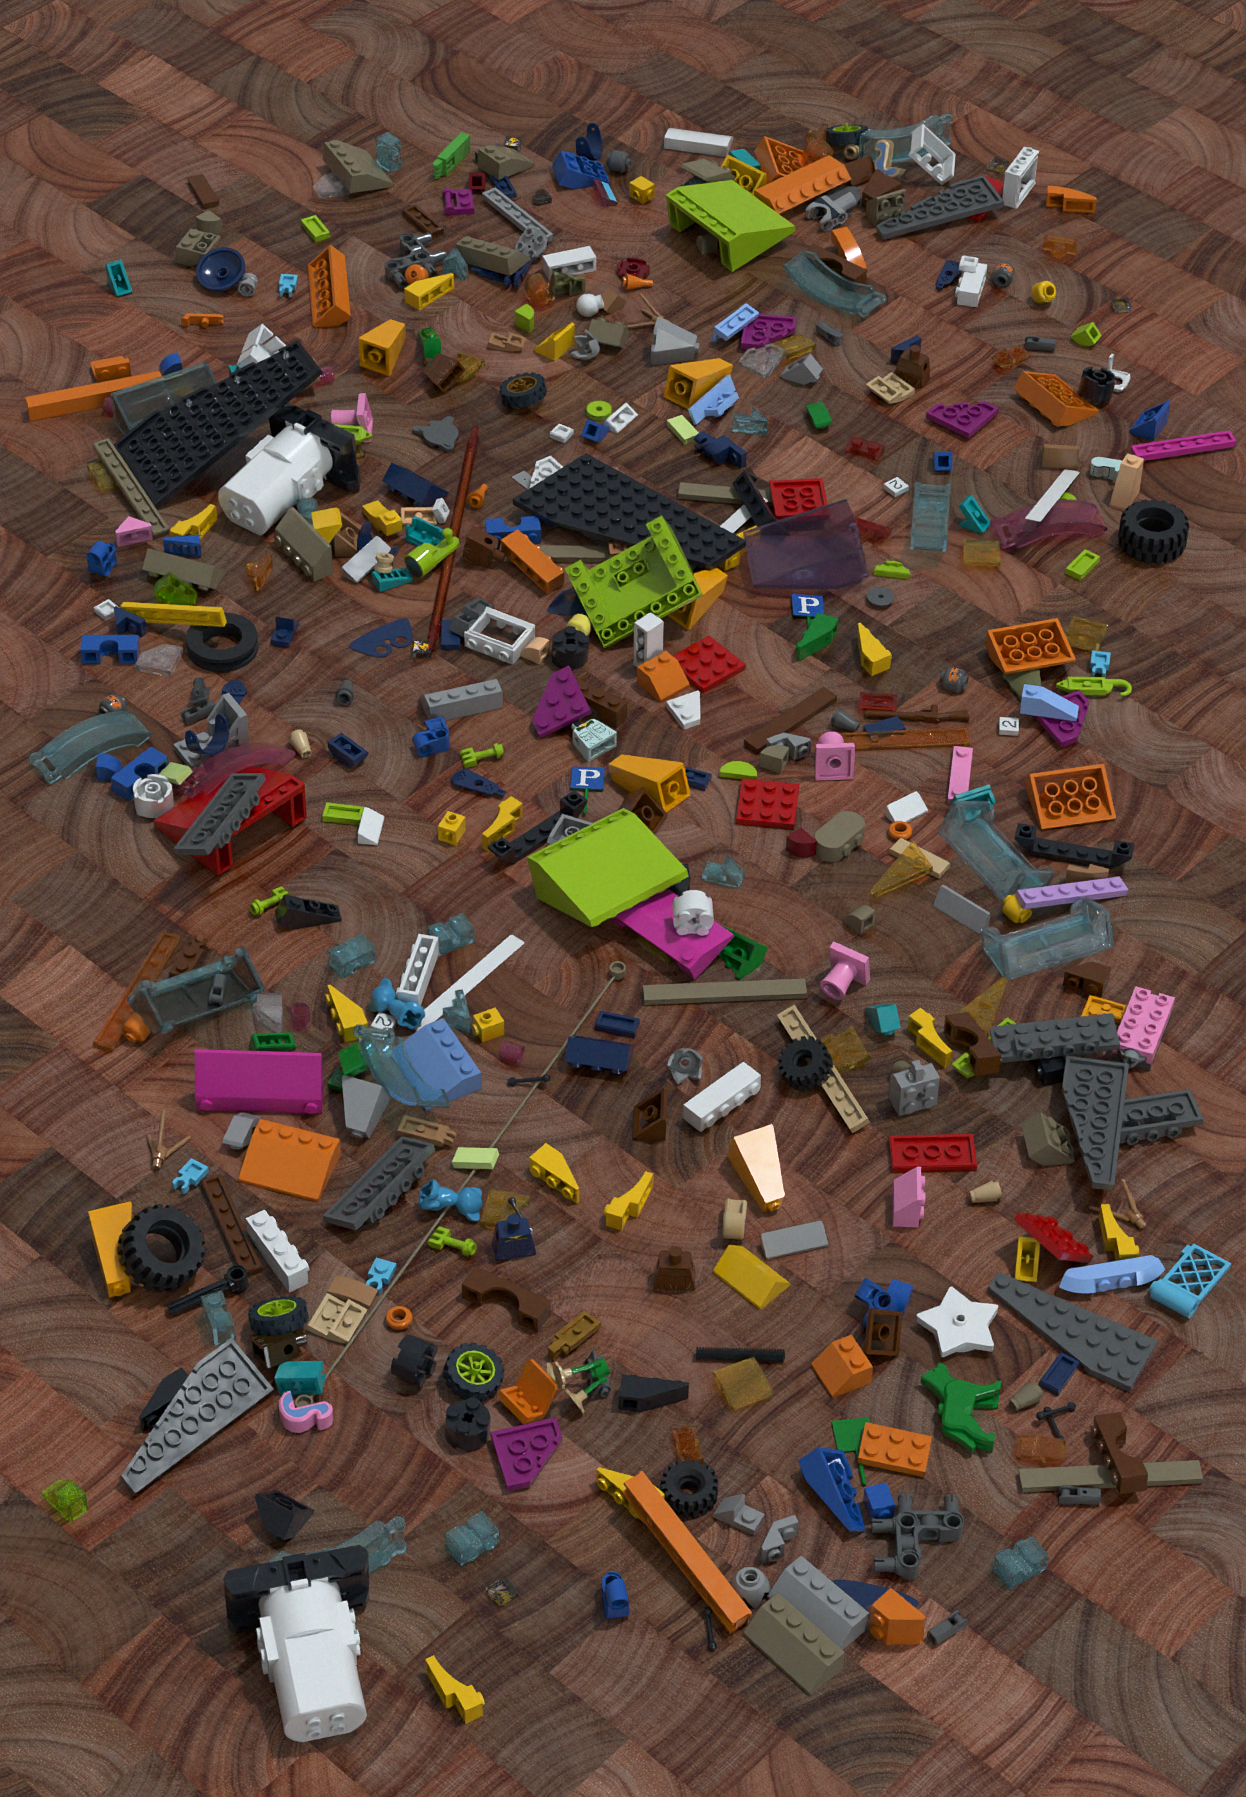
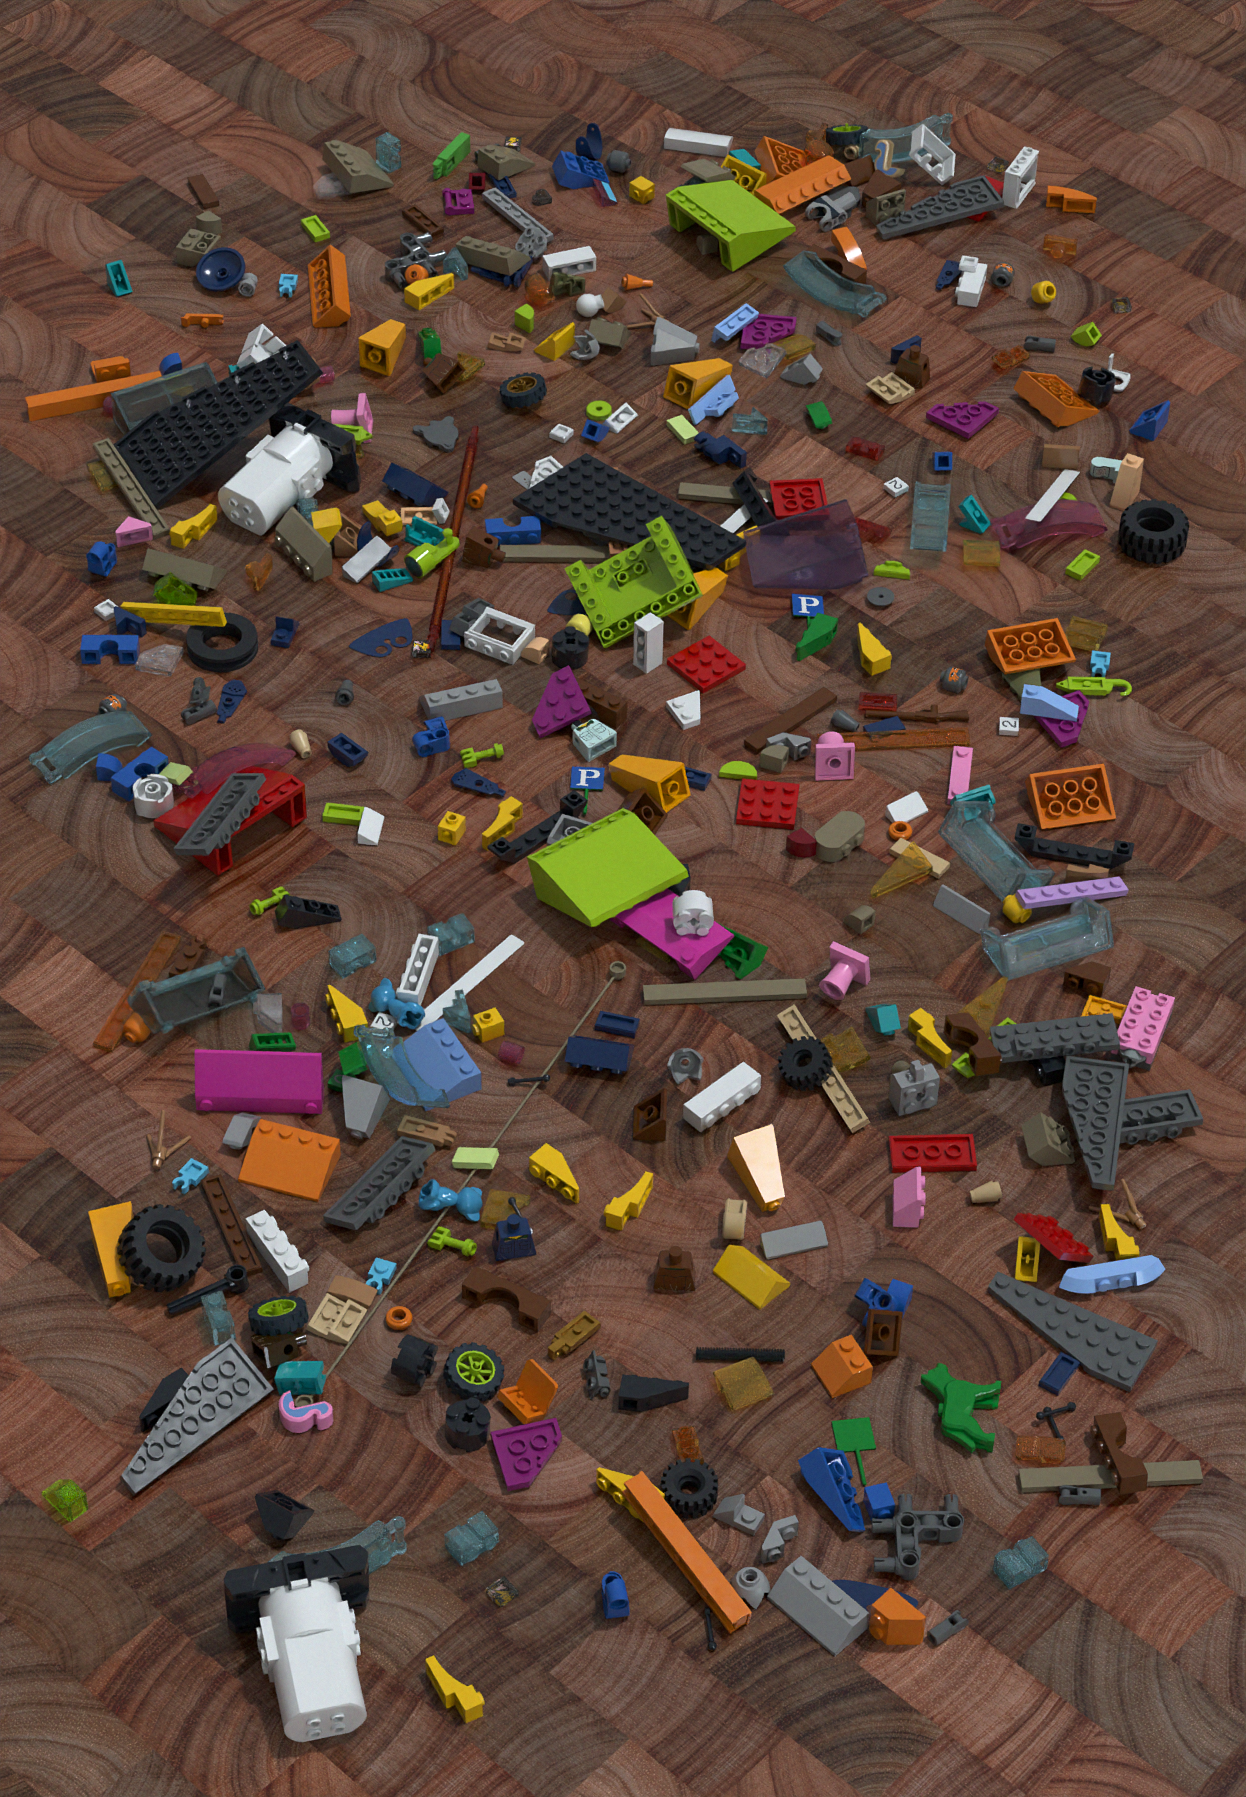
blue slope [163,535,201,557] -> none
light grey bracket [174,693,249,772] -> none
dark blue piece [185,713,229,755] -> none
tan wheel [374,553,394,573] -> none
orange brick [501,529,565,595] -> none
plant [547,1357,611,1413] -> none
dark red tile [617,257,650,280] -> none
orange slope [637,651,690,703] -> none
clear light blue slope [702,855,745,888] -> none
dark tan slope [743,1592,845,1696] -> none
orange plate [857,1422,932,1477] -> none
white plate [916,1287,998,1357] -> none
dark tan cone [1009,1381,1043,1411] -> none
dark pink plate [1130,430,1236,461] -> none
medium azure piece [1149,1243,1231,1319] -> none

